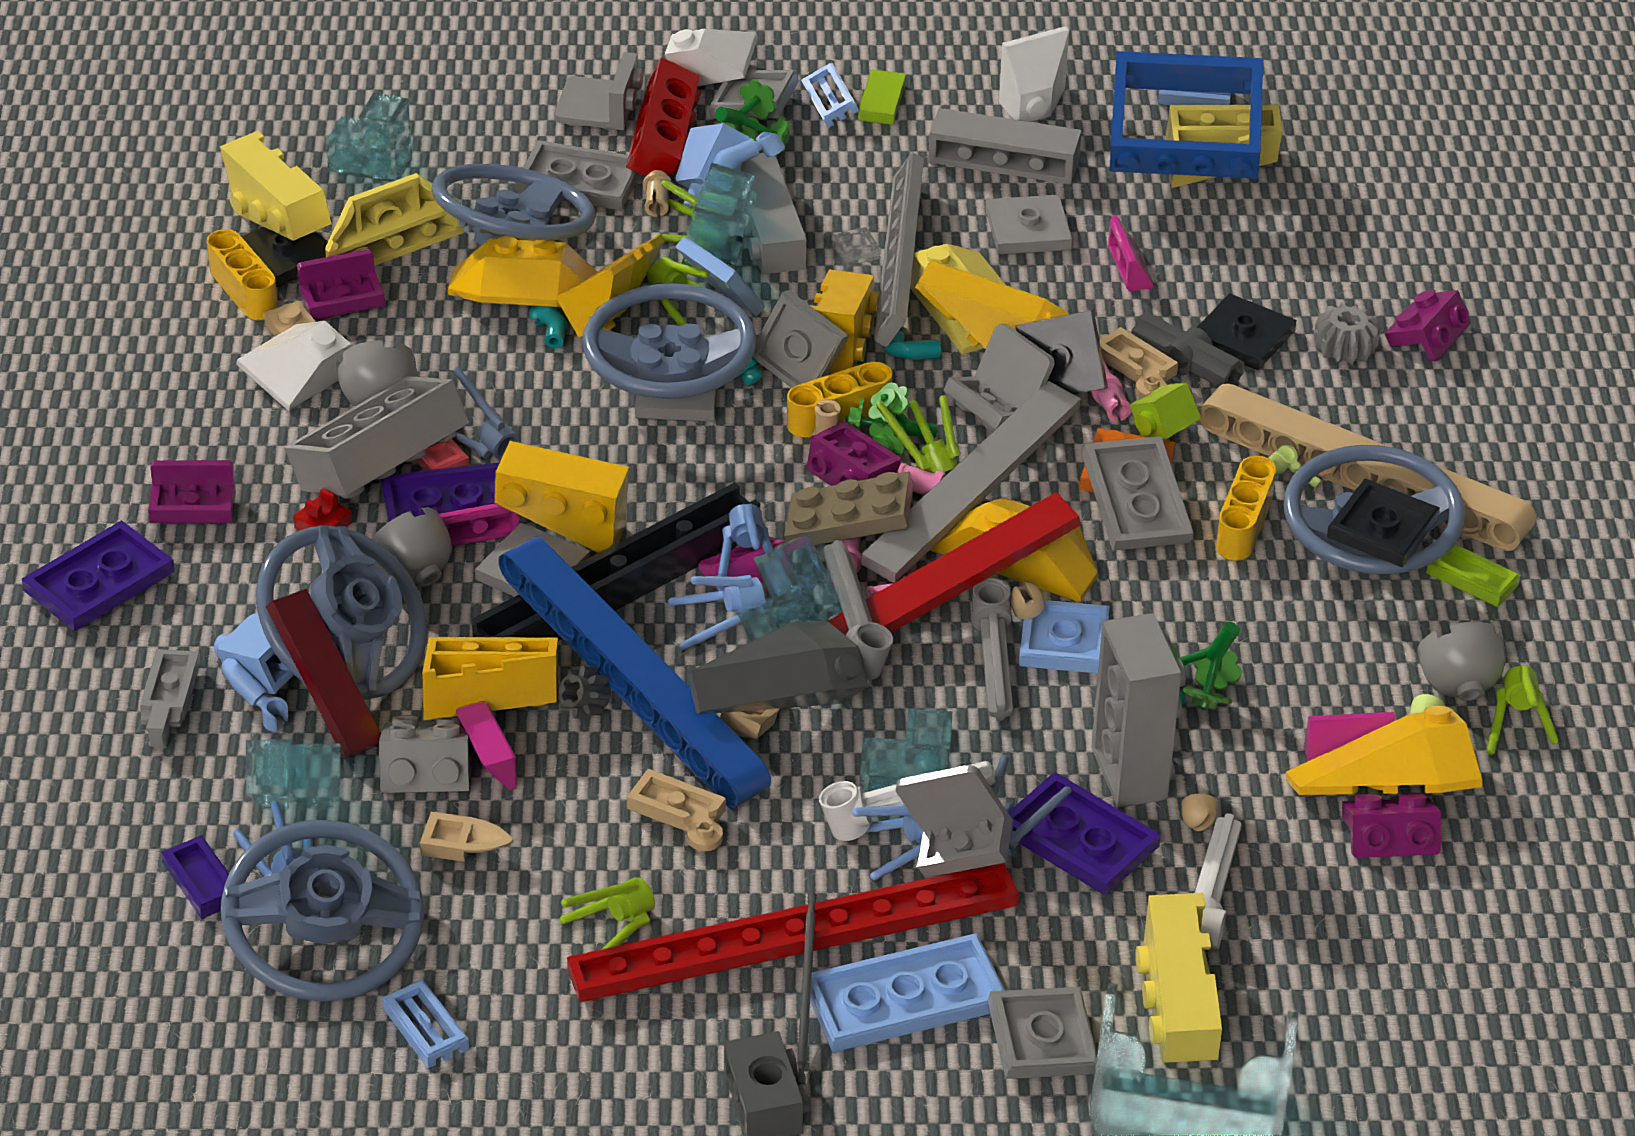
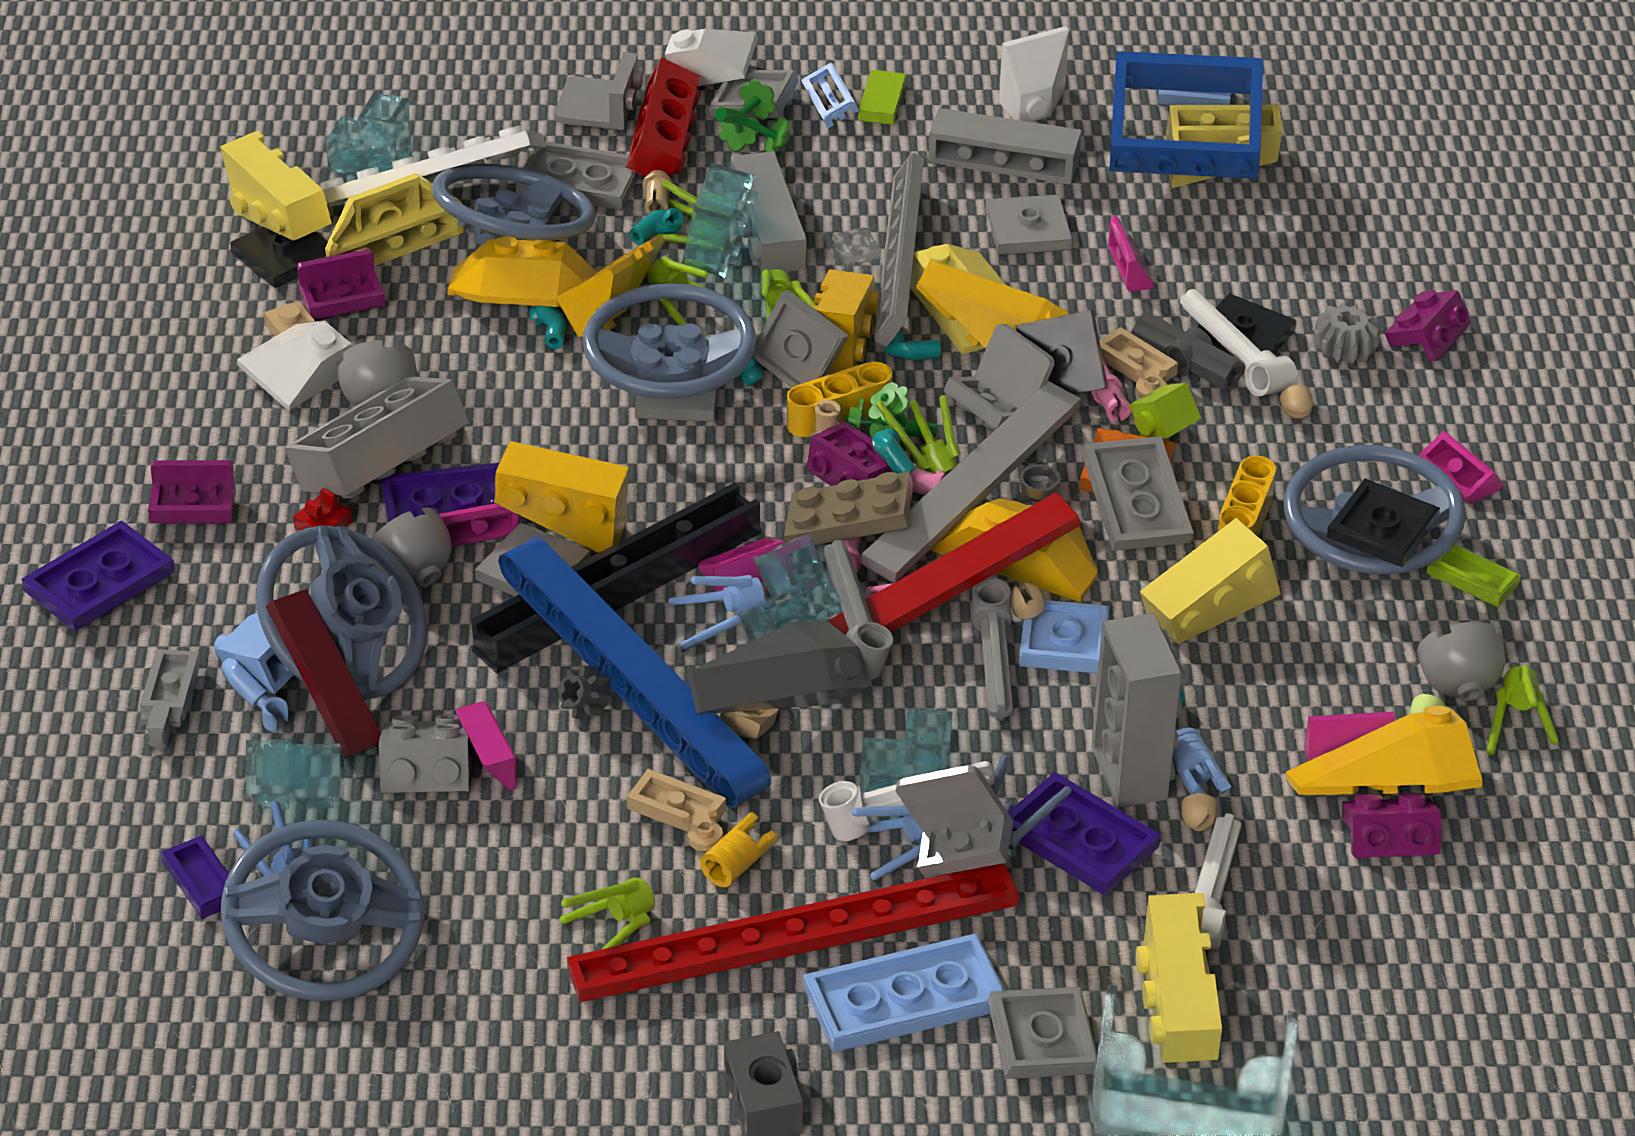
yellow beam [206,229,278,320] -> none
light blue tile [382,979,469,1069] -> none
coral tile [415,439,469,471] -> none
tan plate [420,811,513,862] -> none
yellow wedge [422,637,558,720] -> none
sand blue plant [453,367,520,460] -> none
light blue torso [675,123,785,212] -> none
light blue tile [675,237,765,317] -> none
medium blue plant [716,504,789,599] -> none
dark grey piece [796,892,817,1085] -> none
plant [1171,622,1242,710] -> none
tan beam [1198,383,1537,551] -> none
yellowish green hand [1268,445,1322,489] -> none
none -> white wing [321,126,547,206]
none -> teal arm [629,208,684,245]
none -> yellow hinge [700,812,779,887]
none -> lime plant [761,269,817,321]
none -> teal arm [872,428,916,474]
none -> flat silver wheel [1018,464,1061,506]
none -> light yellow wedge [1140,518,1281,644]
none -> light blue hinge [1172,727,1231,795]
none -> white axle [1180,289,1297,396]
none -> tan hinge [1280,385,1313,419]
none -> dark pink slope [1418,430,1504,505]

